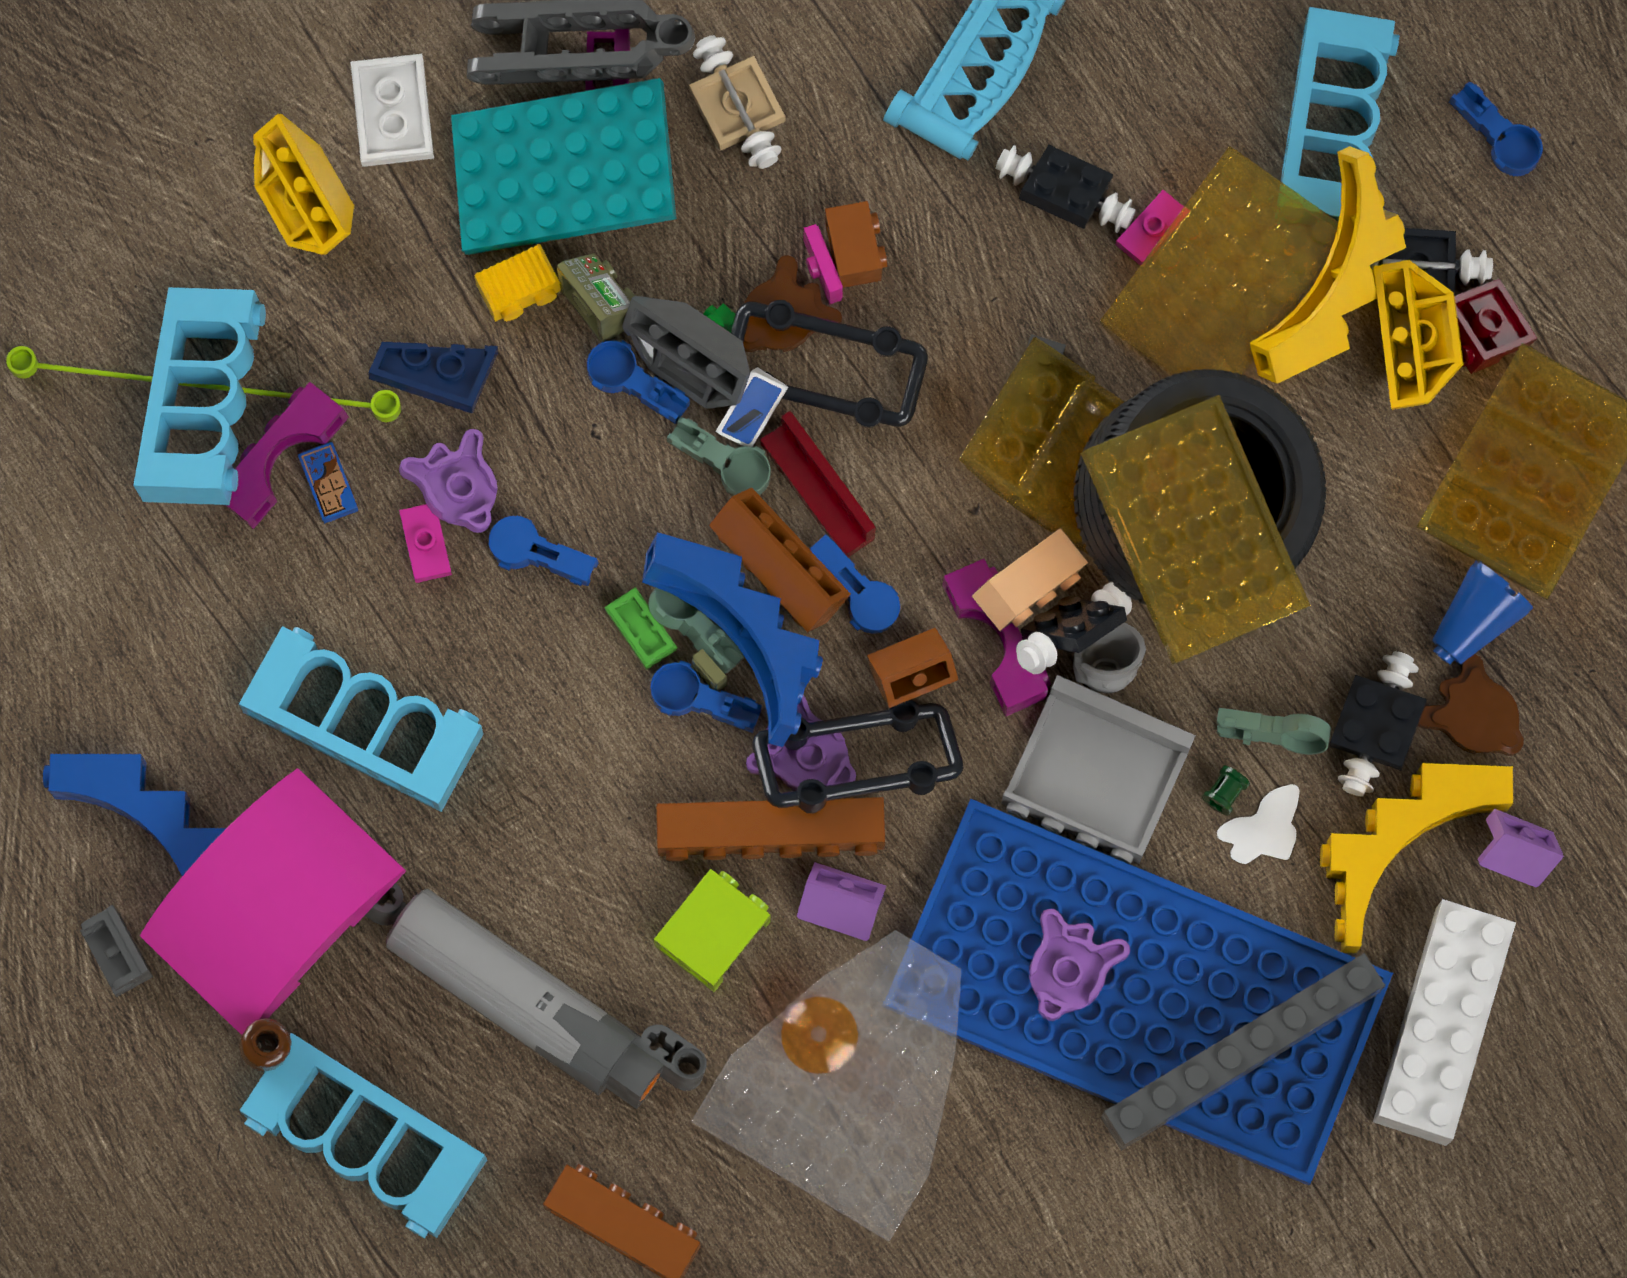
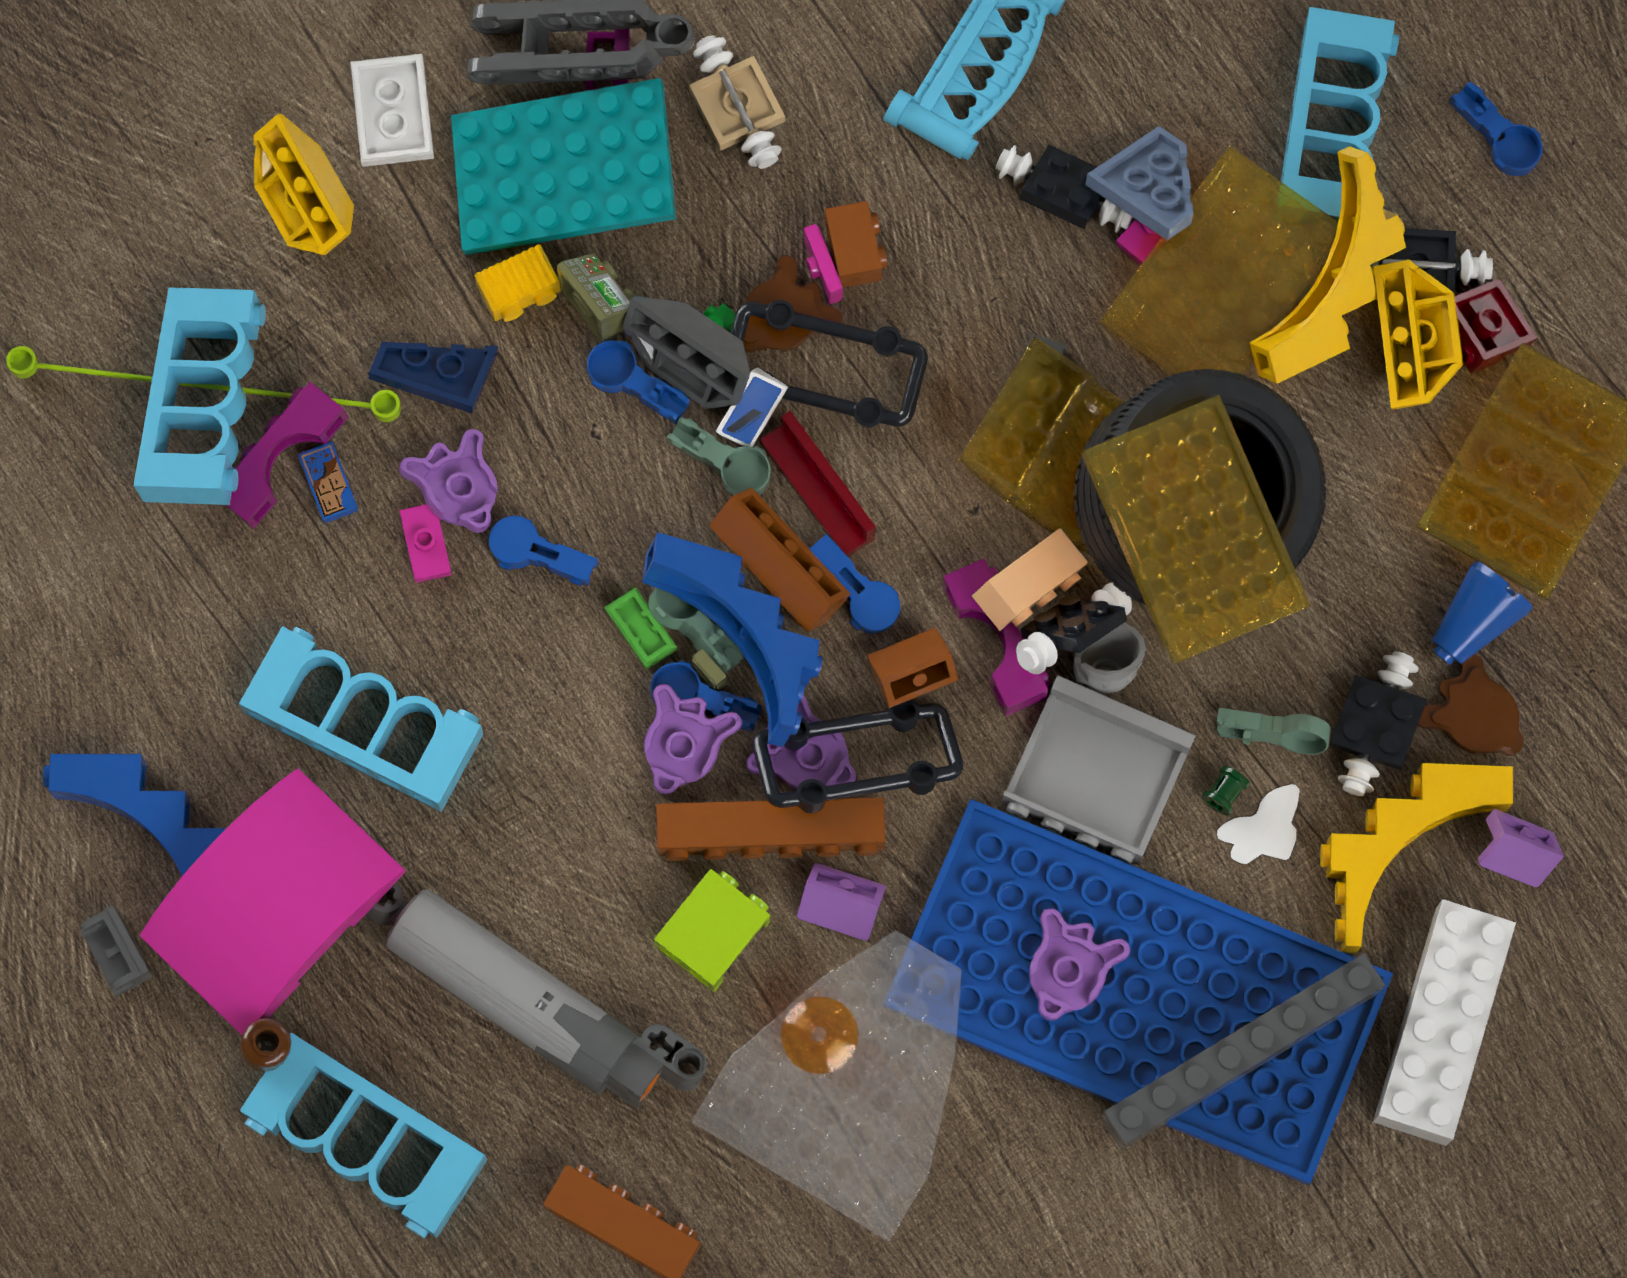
none -> medium lavender tile [644,684,743,795]
none -> sand blue plate [1086,126,1193,241]

